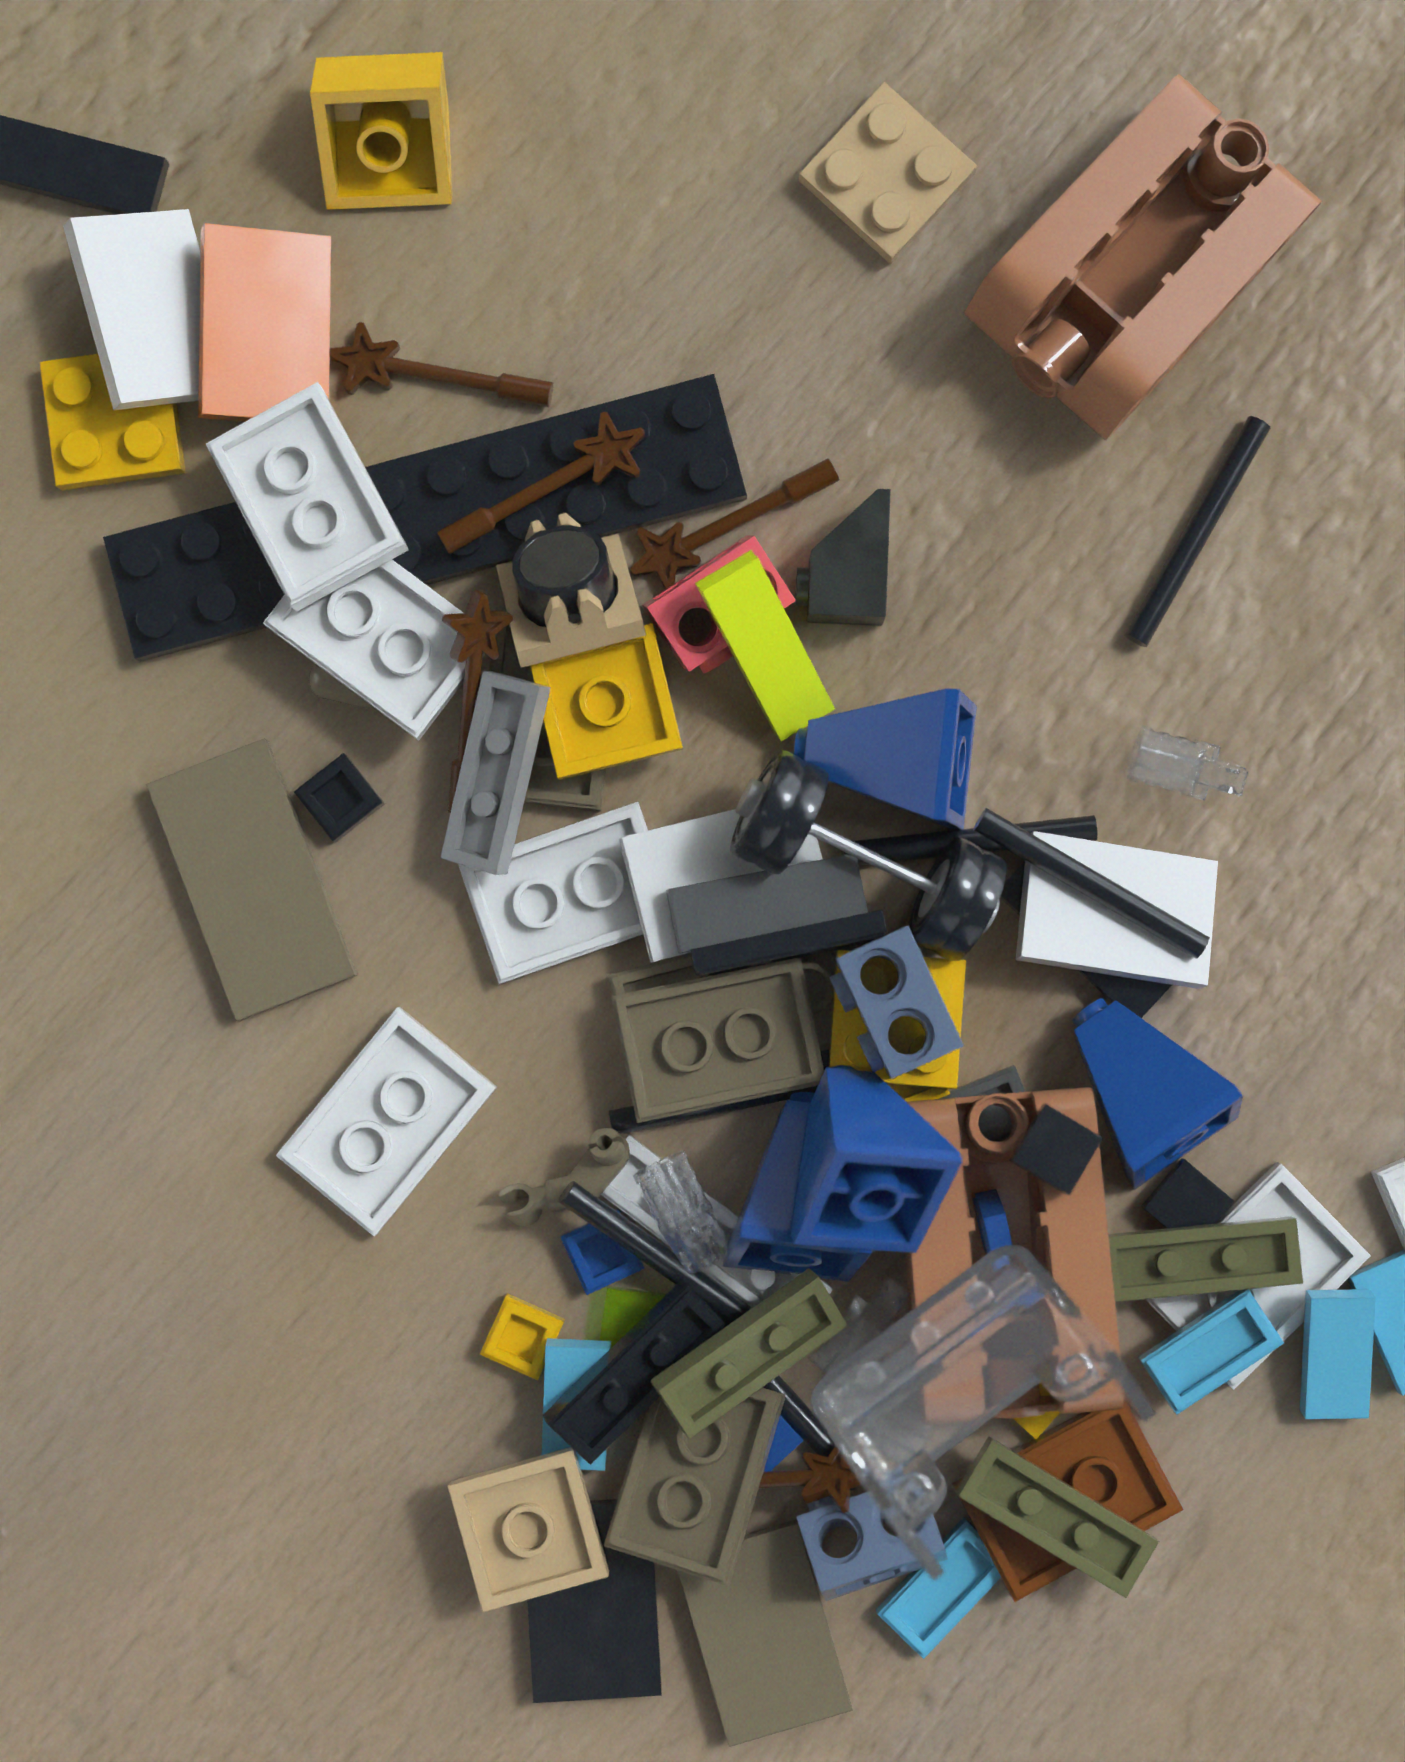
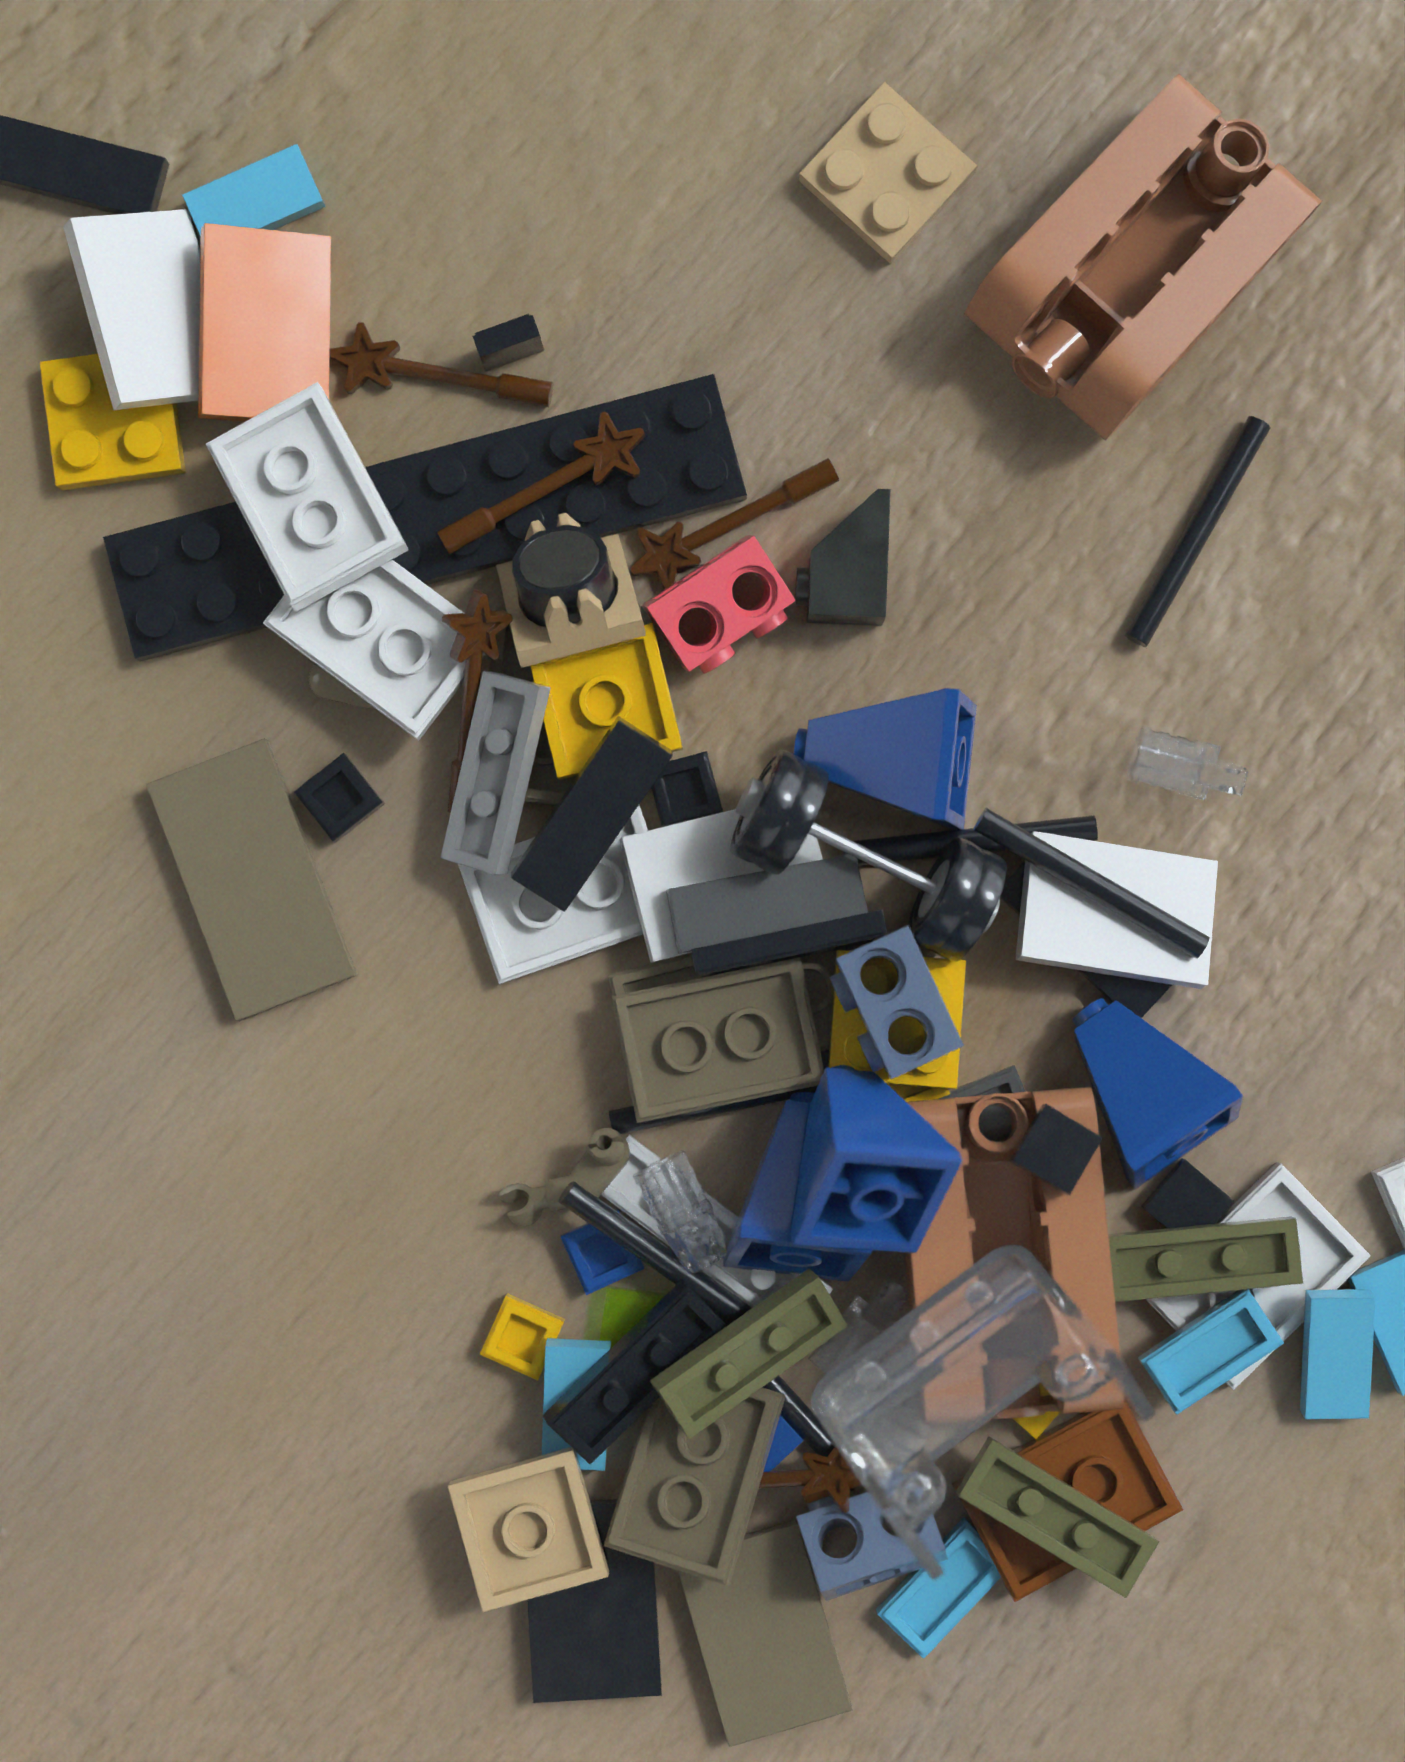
white tile [276,1007,497,1236] -> none
yellow slope [310,52,452,210] -> none
neon yellow tile [695,550,835,742] -> none
blue tile [972,1189,1018,1277] -> none
none -> medium azure tile [182,144,326,236]
none -> black tile [472,314,544,372]
none -> black tile [511,716,673,912]
none -> black tile [651,751,723,827]

